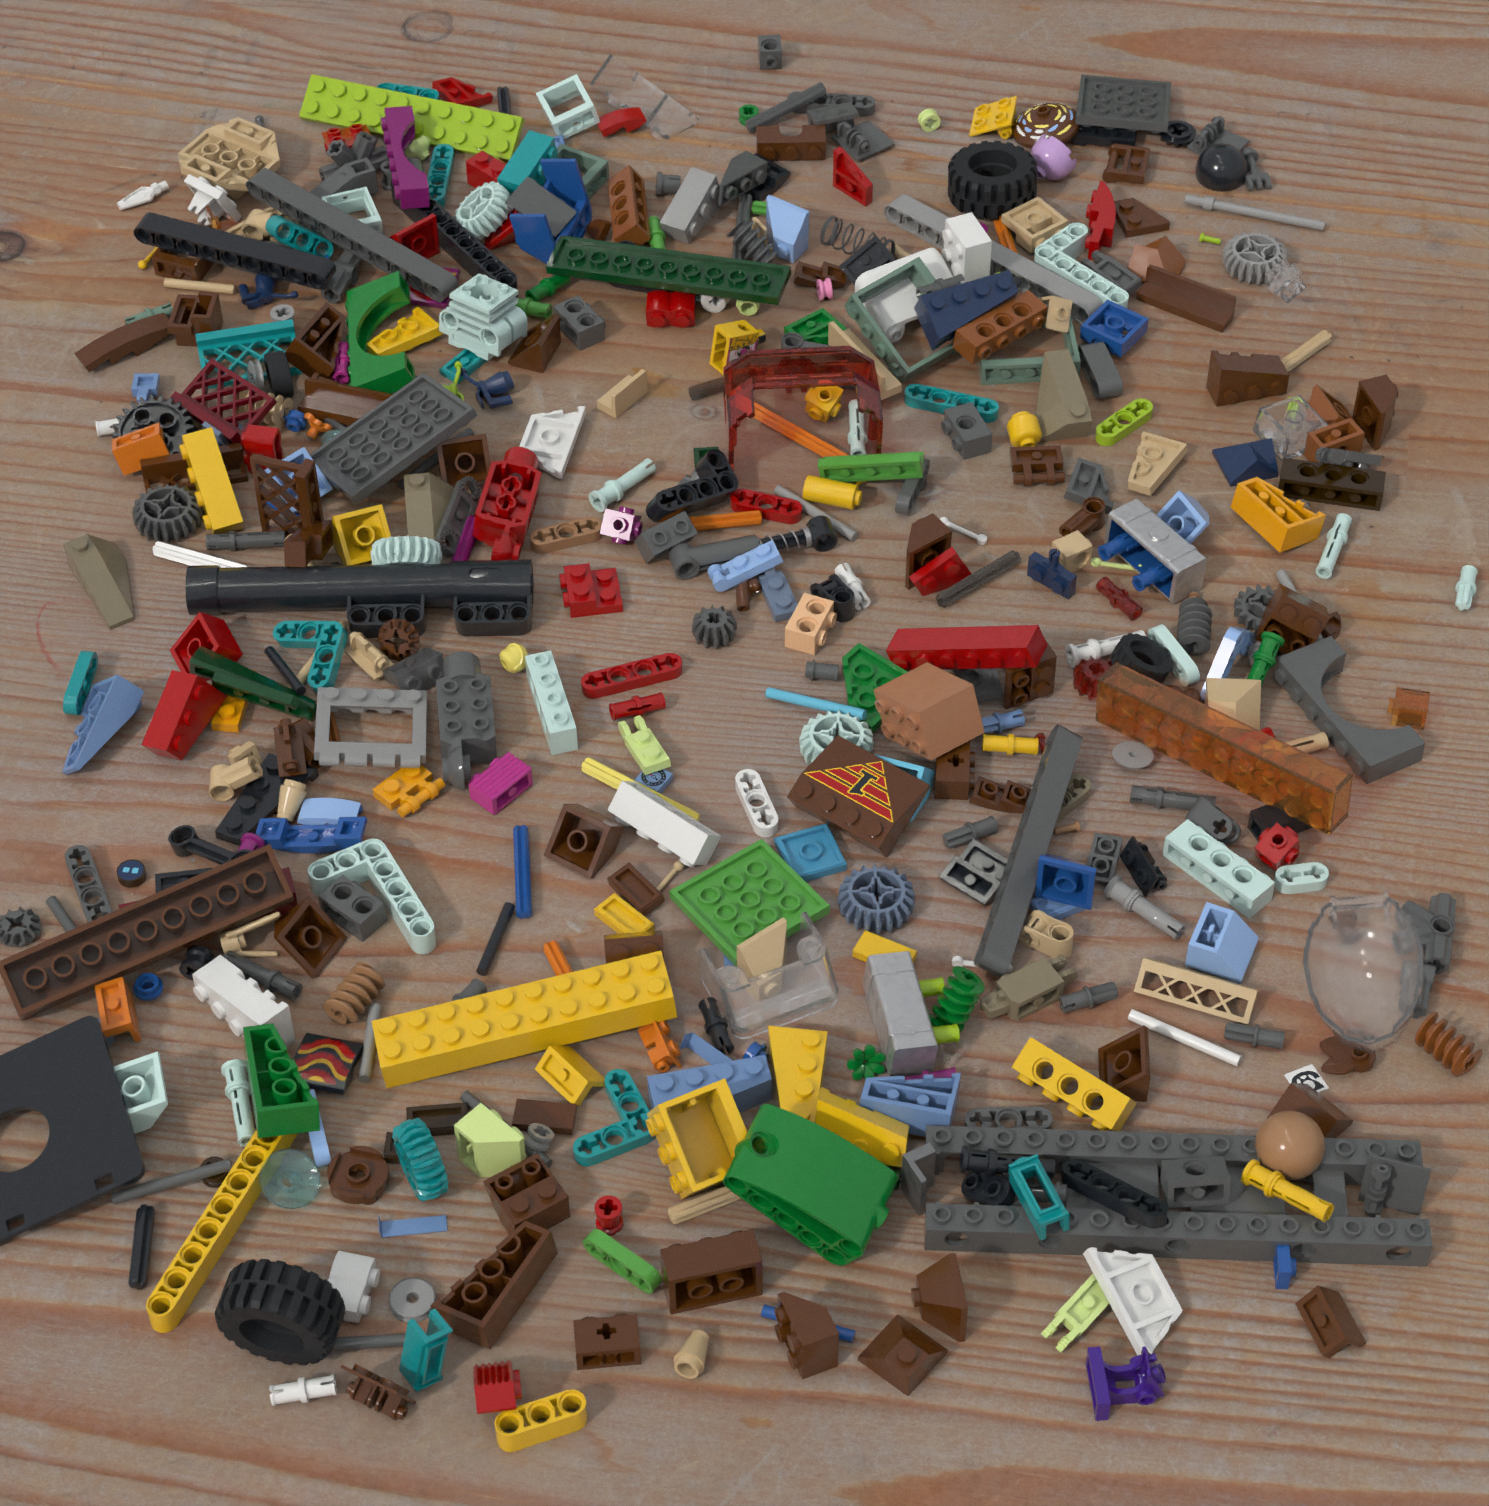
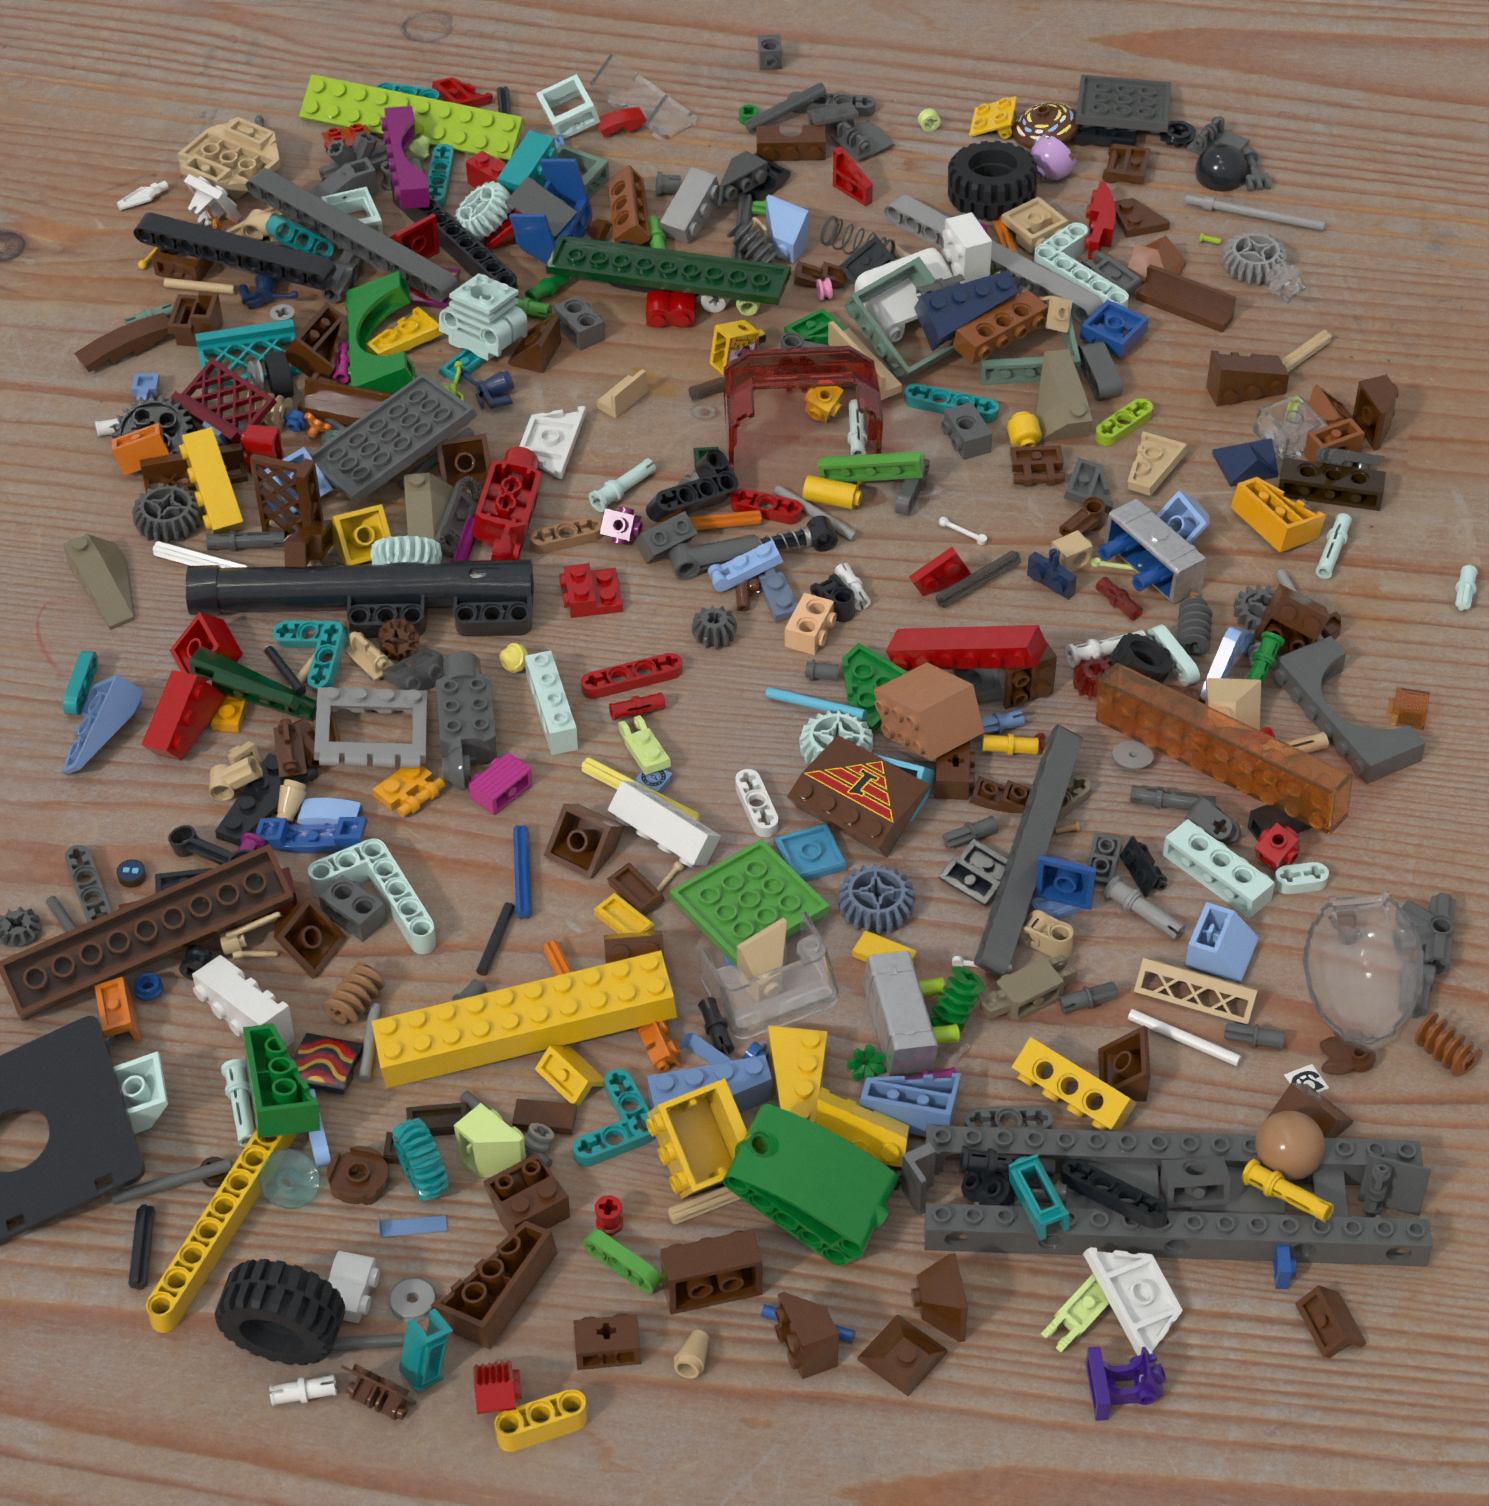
dark grey pin [223,951,303,1001] -> none
orange axle [731,393,849,458] -> none
reddish brown slope [905,513,952,590] -> none

